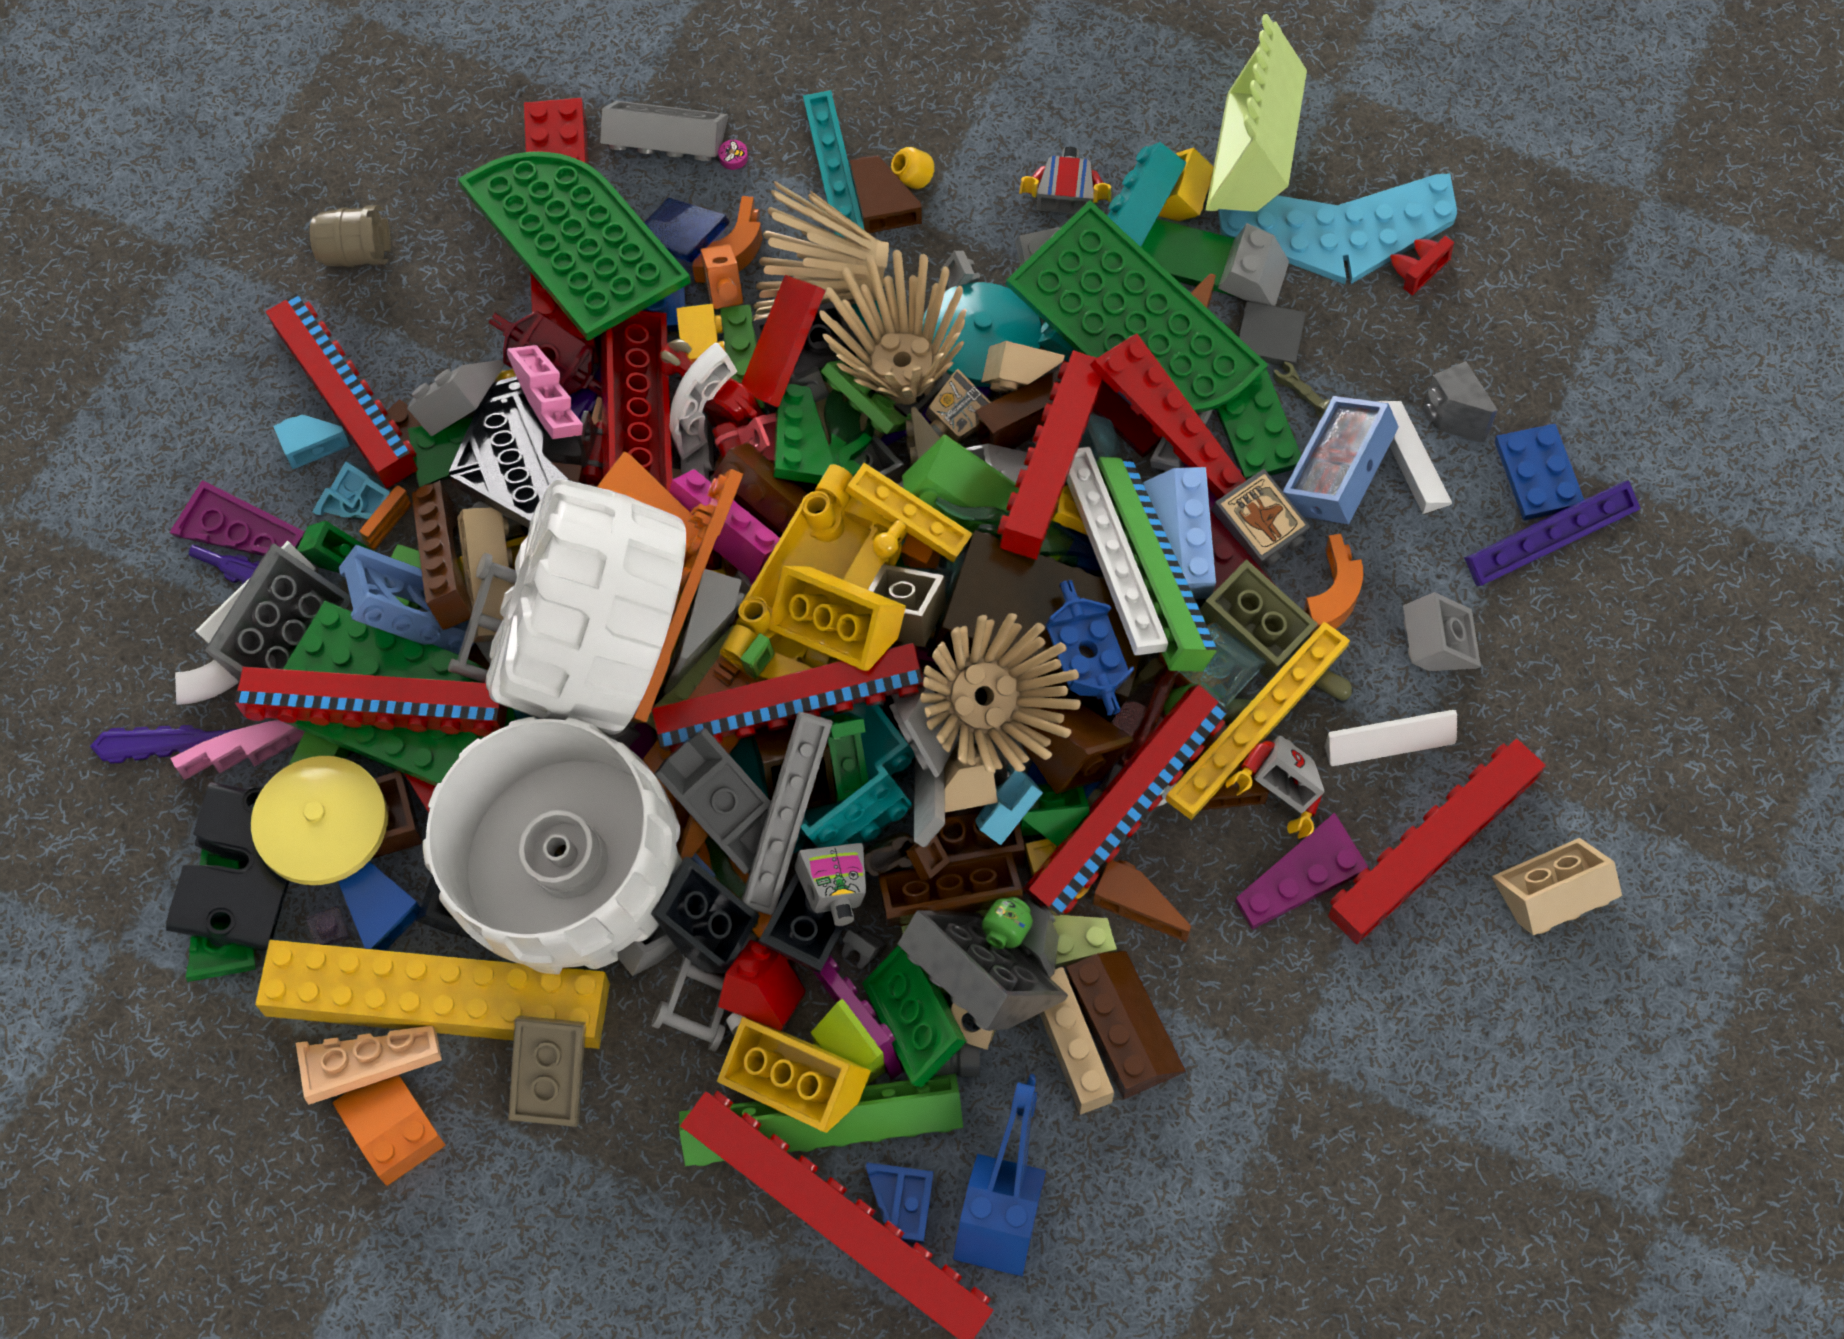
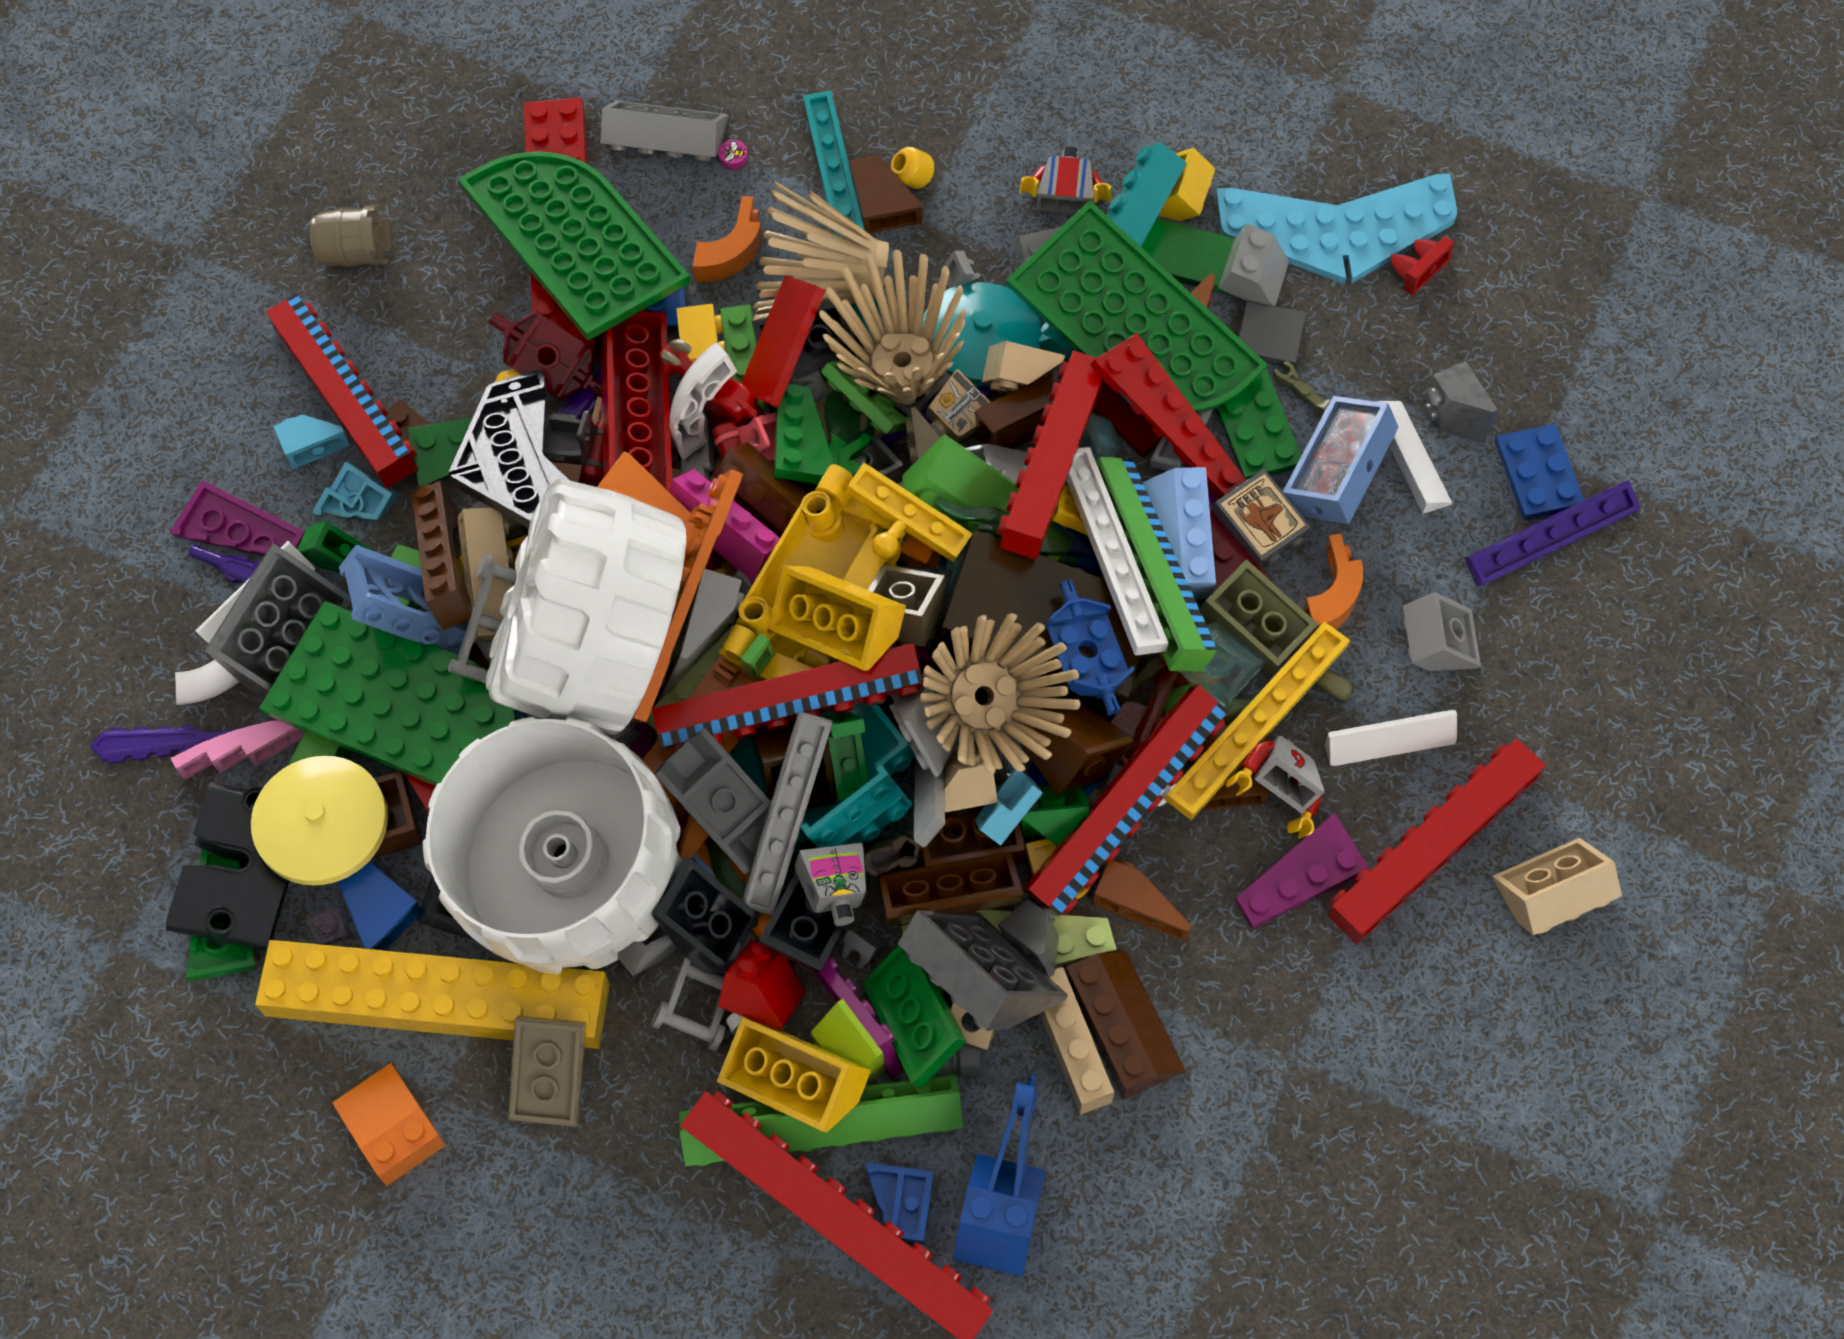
red brick [235,667,508,737] -> none
light nougat wing [296,1026,442,1105] -> none
orange tile [359,485,412,551] -> none
light grey slope [407,360,505,436] -> none
bright pink slope [507,345,583,439] -> none
clear blue tile [644,197,730,263] -> none
orange torso [700,244,743,309] -> none
reddish brown plate [906,835,950,881] -> none
bright green head [982,896,1033,949] -> none
yellowish green piece [1206,14,1307,212] -> none

